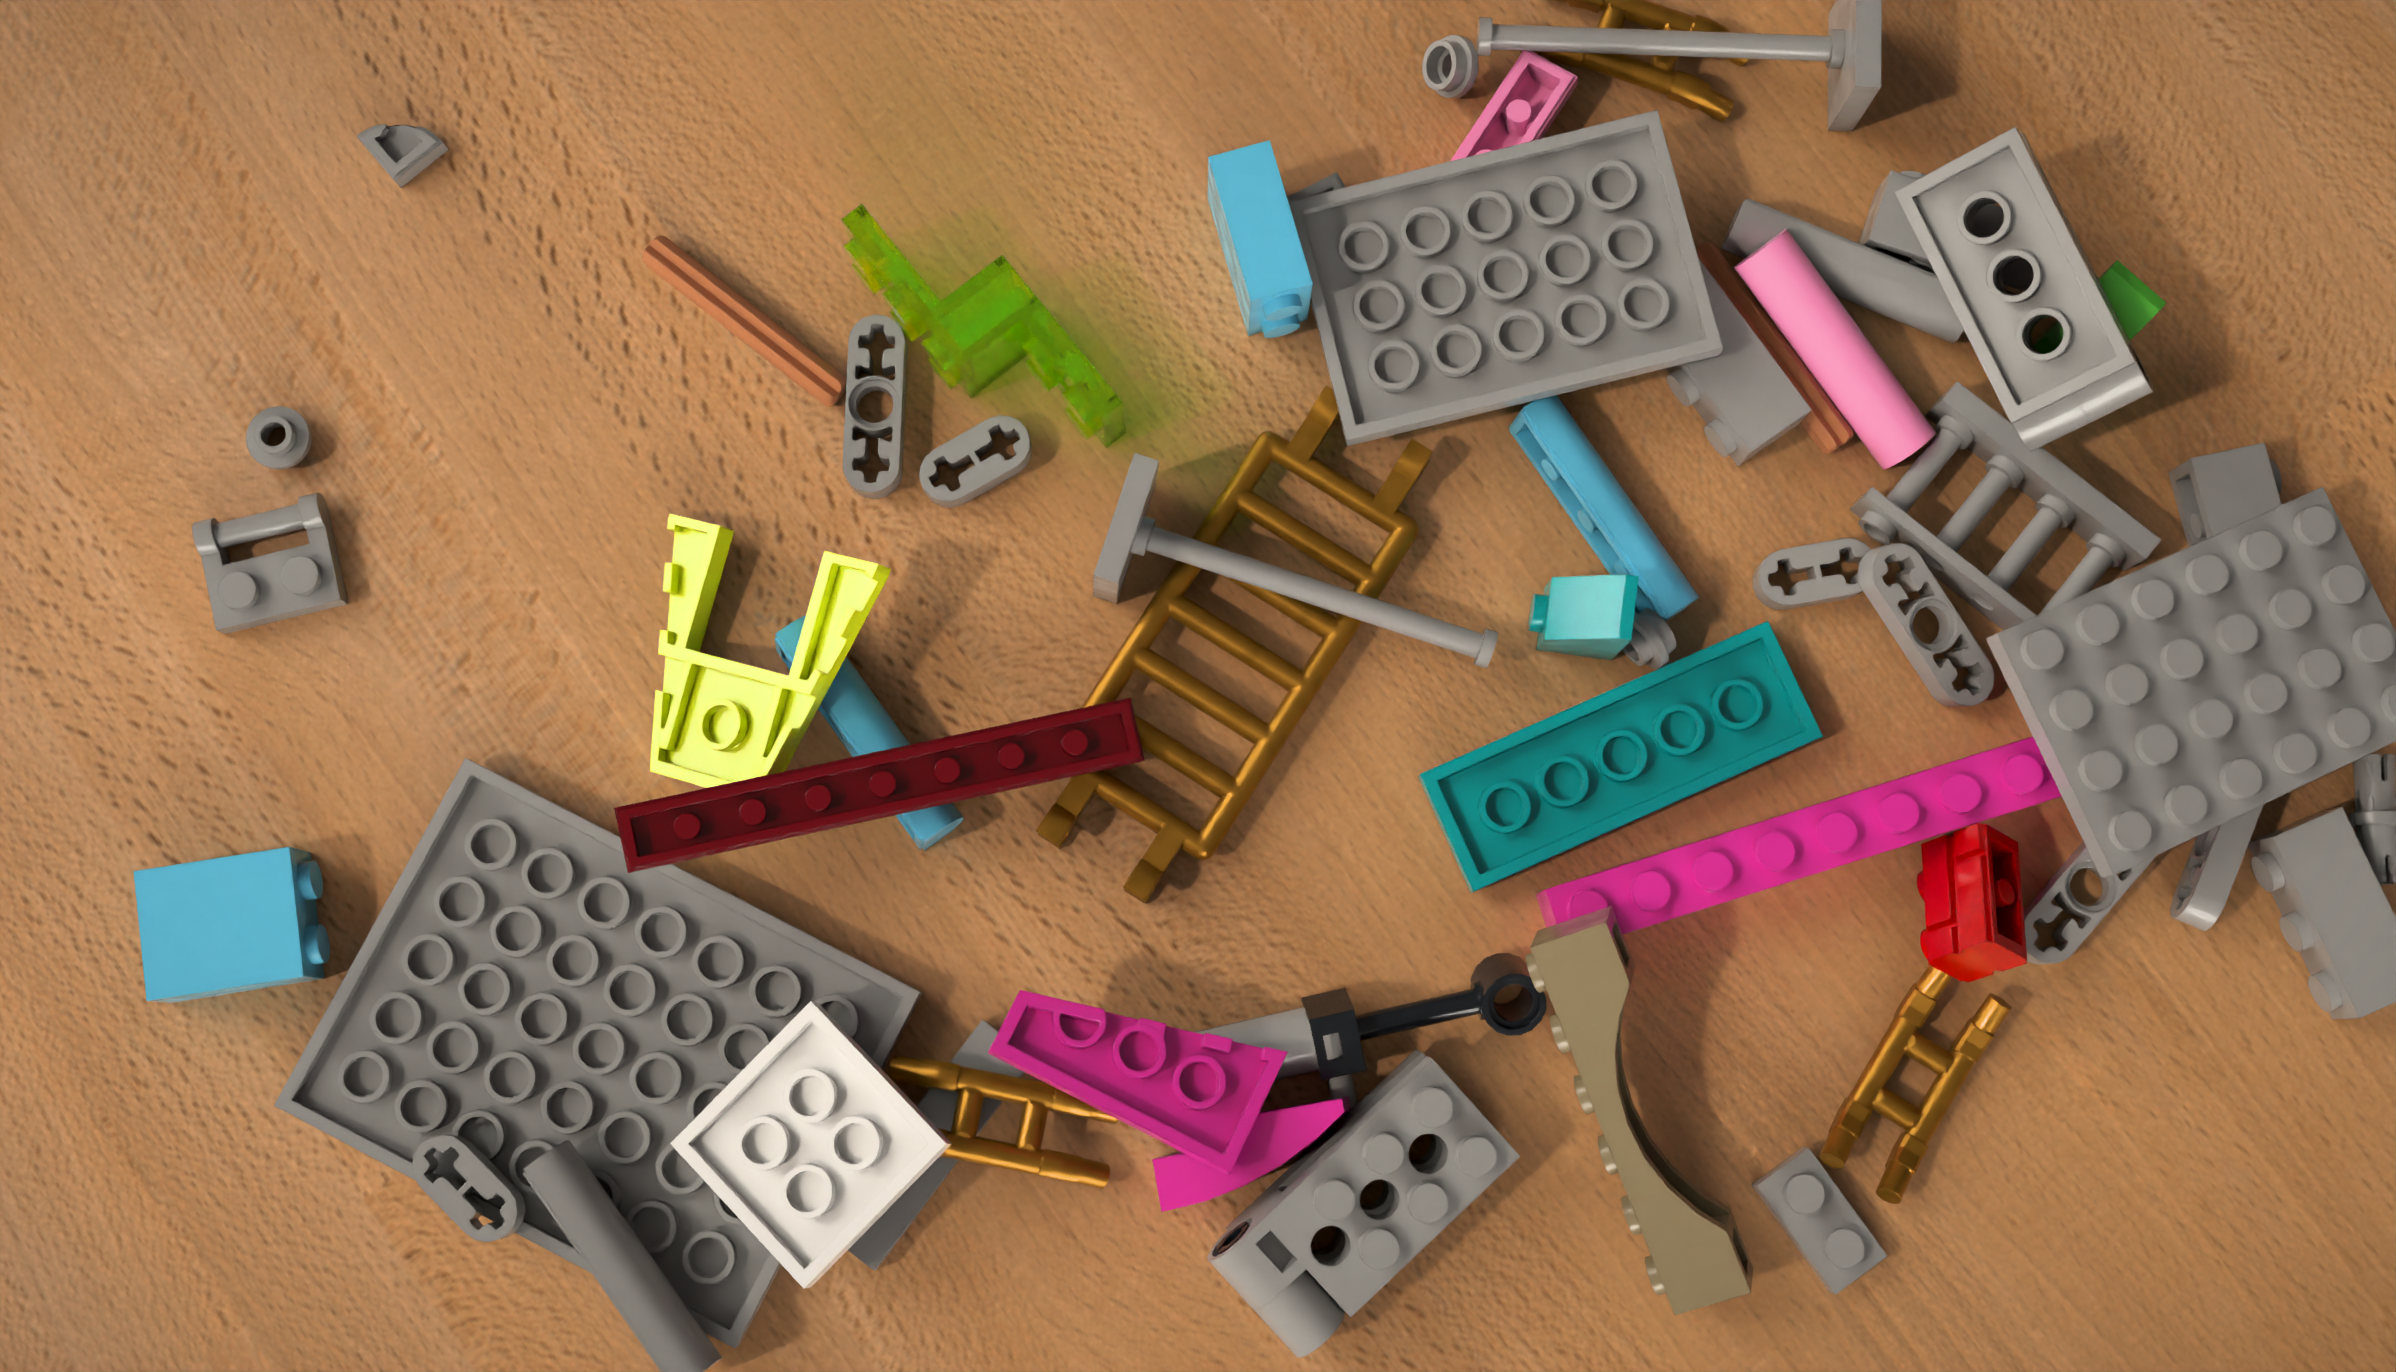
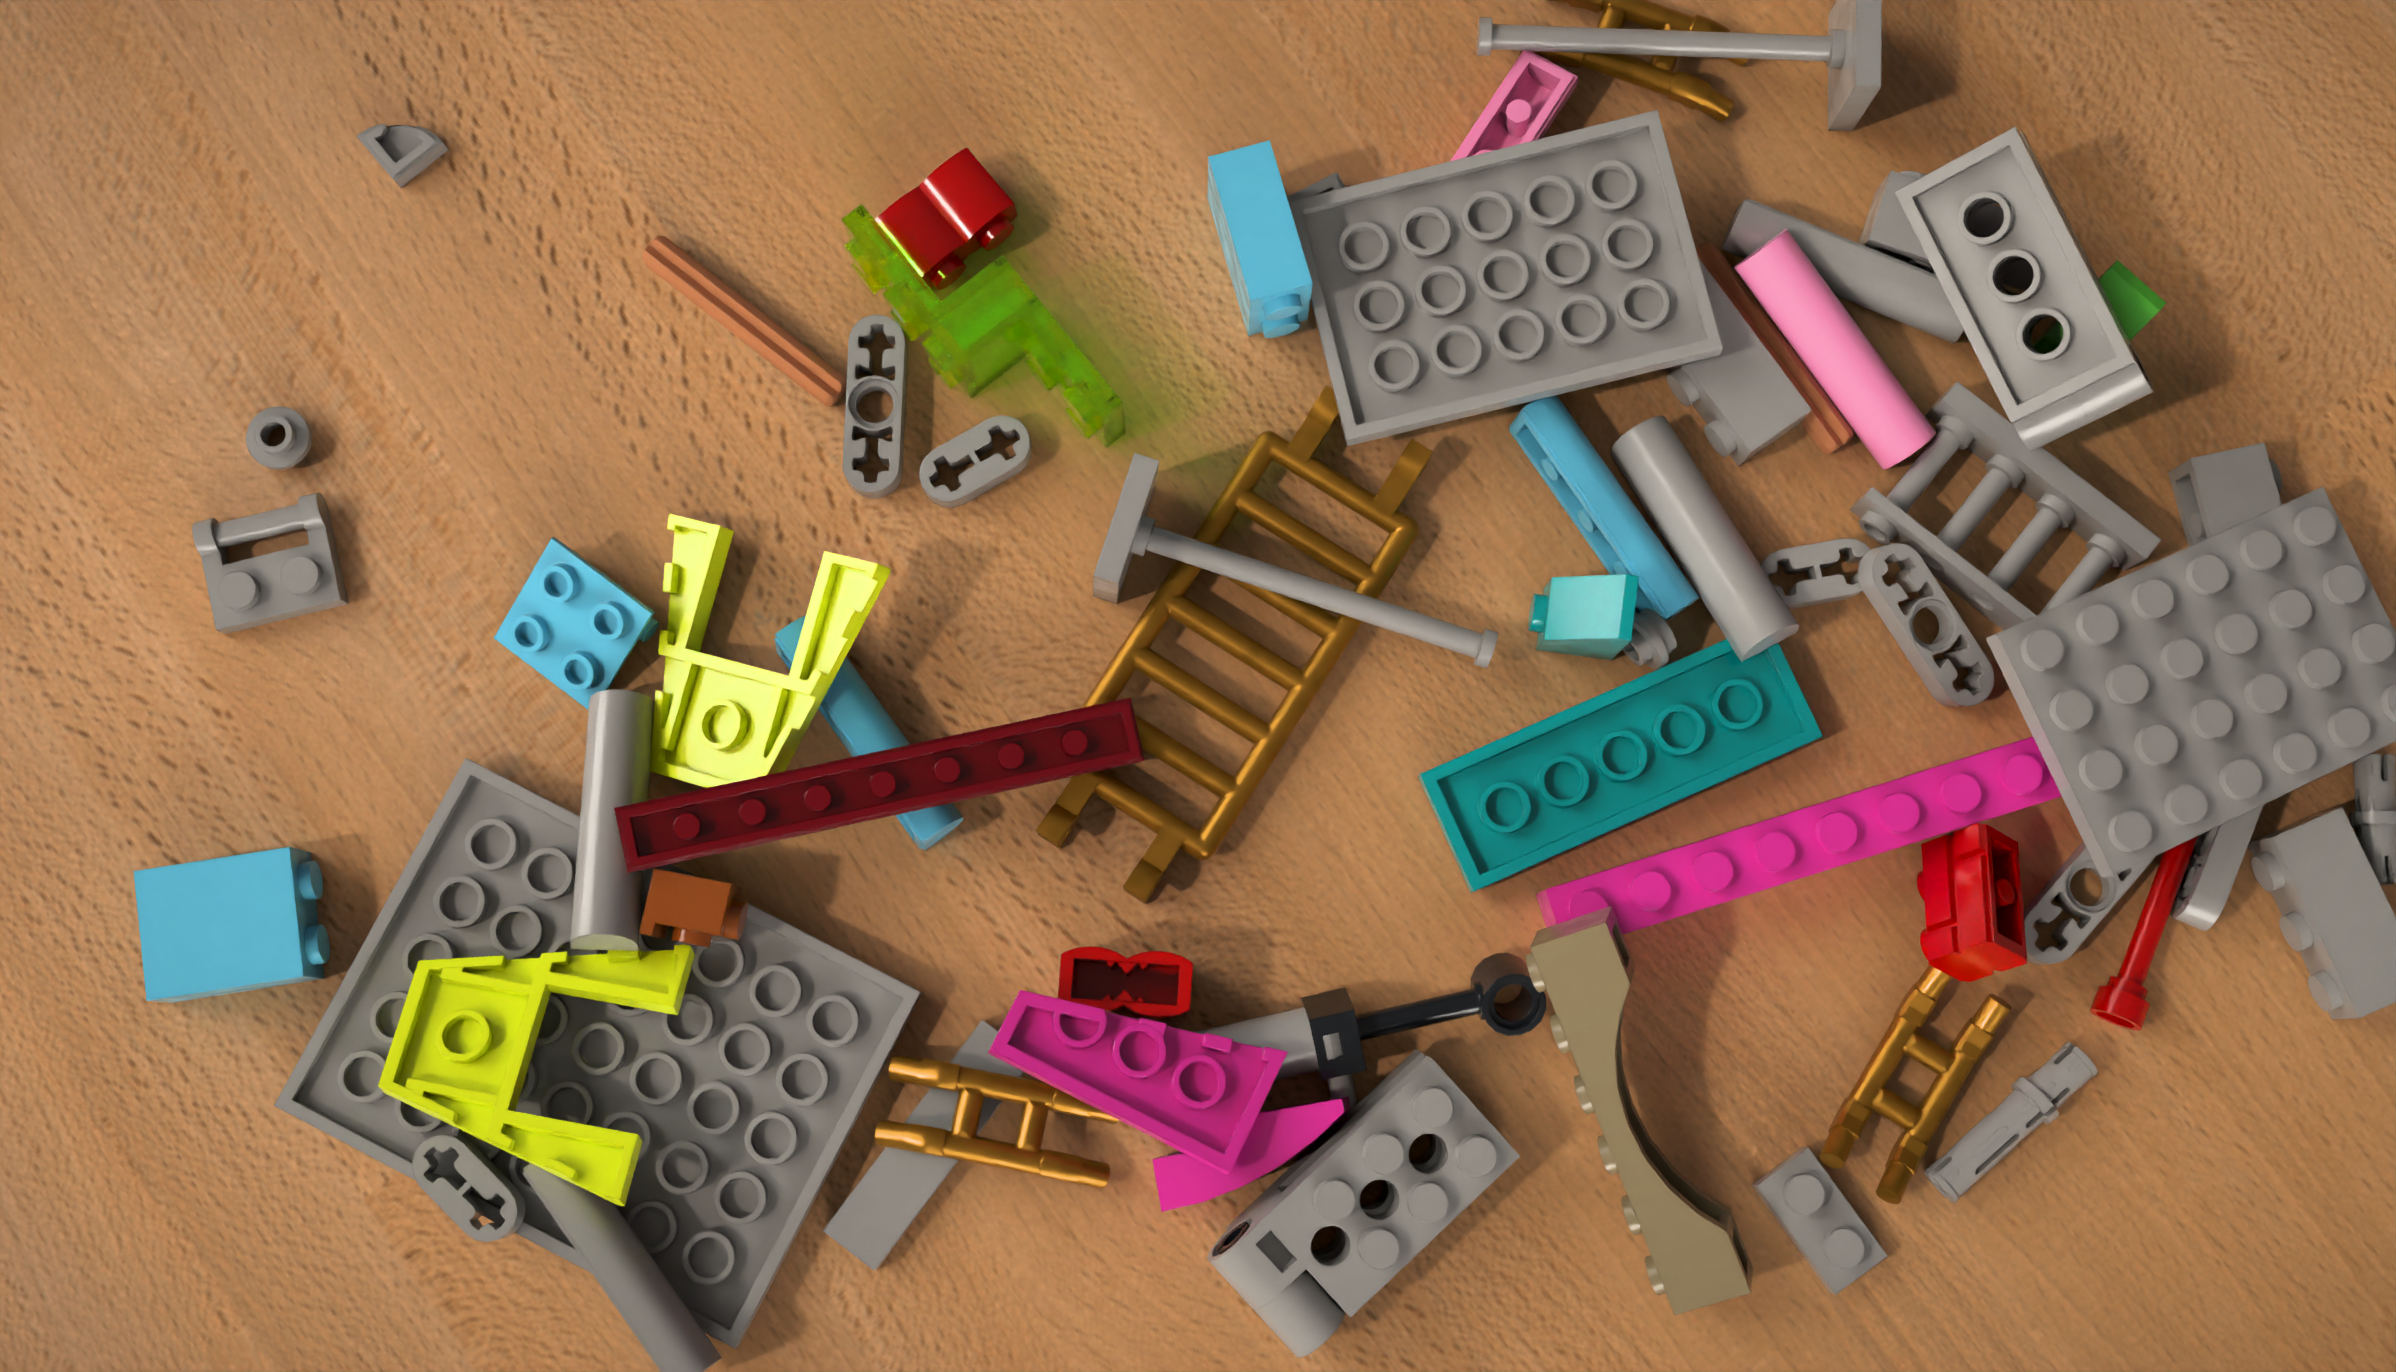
white plate [670,1001,952,1289] -> none
light grey plate [1422,35,1479,98] -> none
none -> neon yellow wing [378,944,695,1207]
none -> medium azure hinge [494,537,659,710]
none -> light grey brick [570,689,654,951]
none -> dark orange brick [639,868,748,948]
none -> red brick [870,148,1017,293]
none -> red brick [1058,946,1193,1019]
none -> light grey brick [1611,416,1799,662]
none -> light grey pin [1924,1042,2098,1203]
none -> red piece [2090,835,2199,1031]

